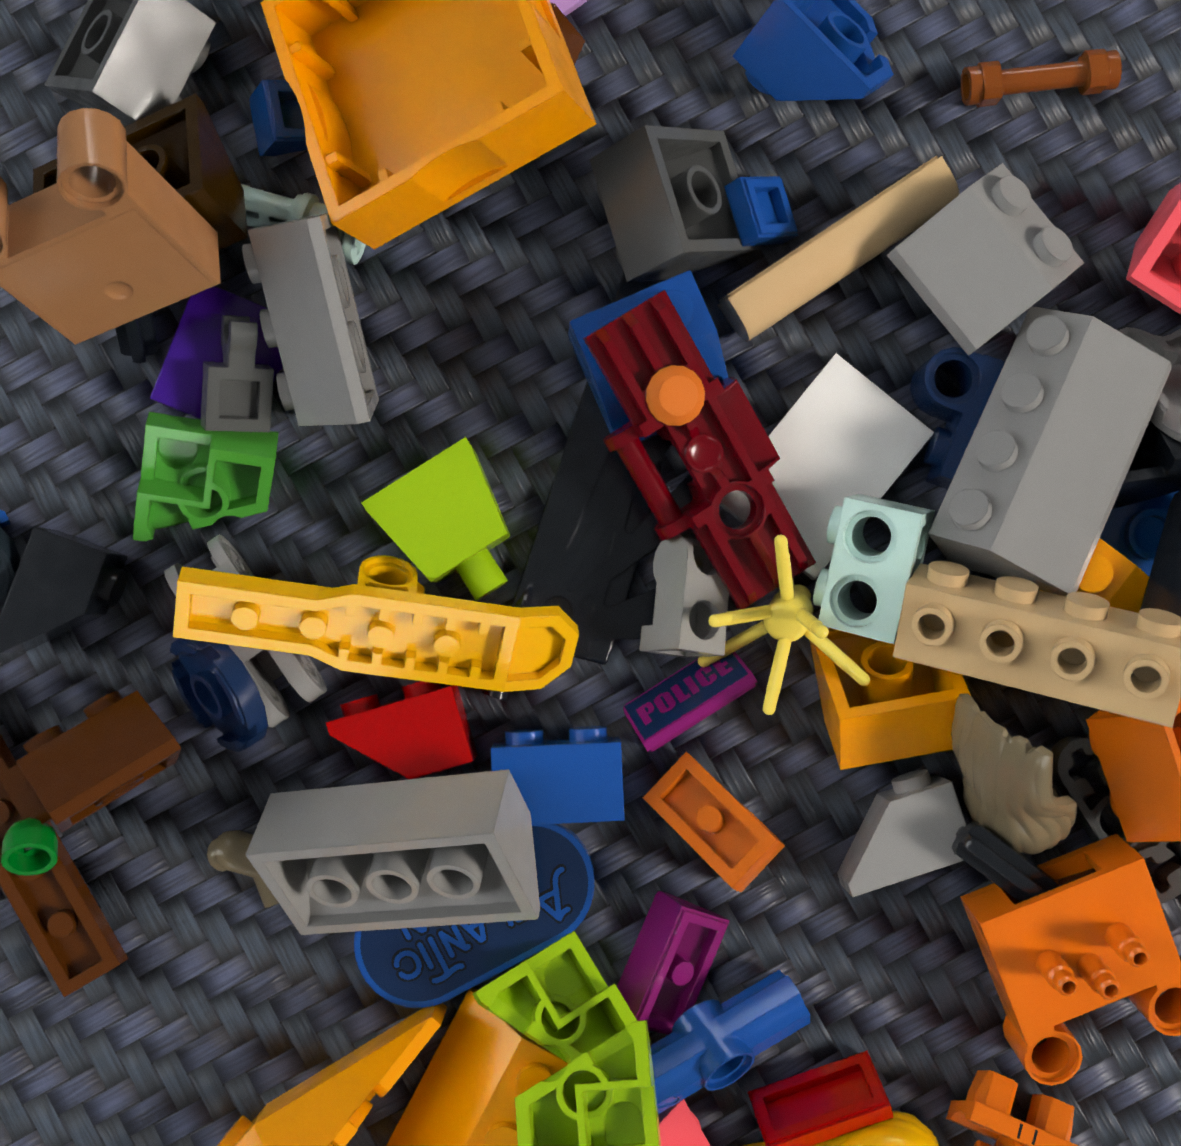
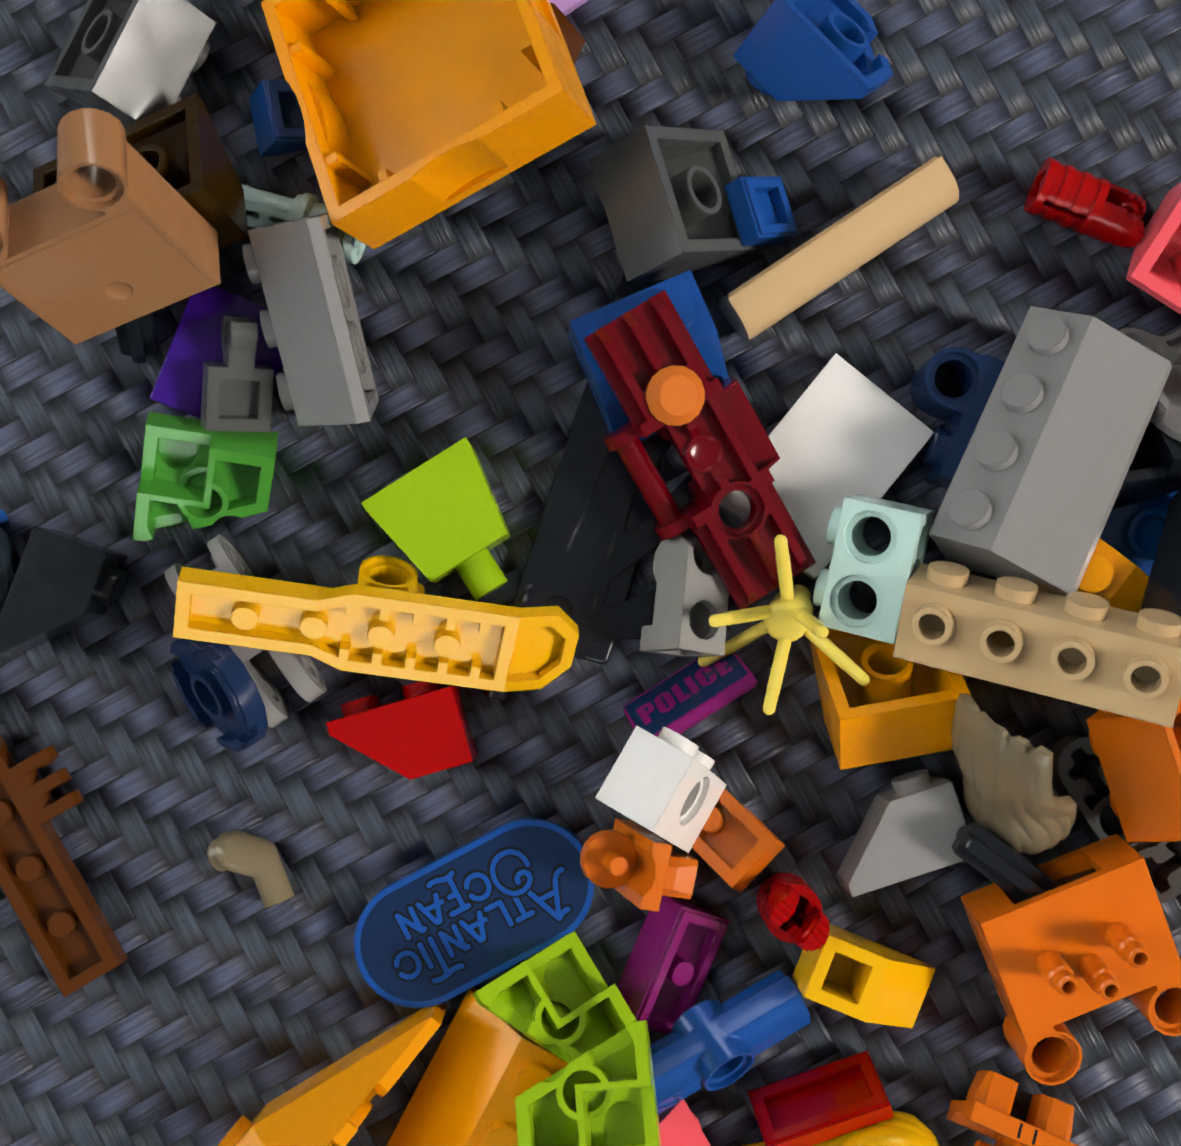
green hinge [1,817,58,876] -> none
reddish brown slope [16,690,181,833] -> none
light grey slope [246,769,540,935] -> none
blue brick [491,726,625,825] -> none
light grey slope [887,163,1084,356] -> none
dark orange bar [961,48,1122,107] -> none
none -> orange hips [580,818,698,912]
none -> white brick [595,726,727,853]
none -> red hinge [756,872,830,952]
none -> yellow slope [792,923,936,1028]
none -> red hinge [1024,157,1146,249]

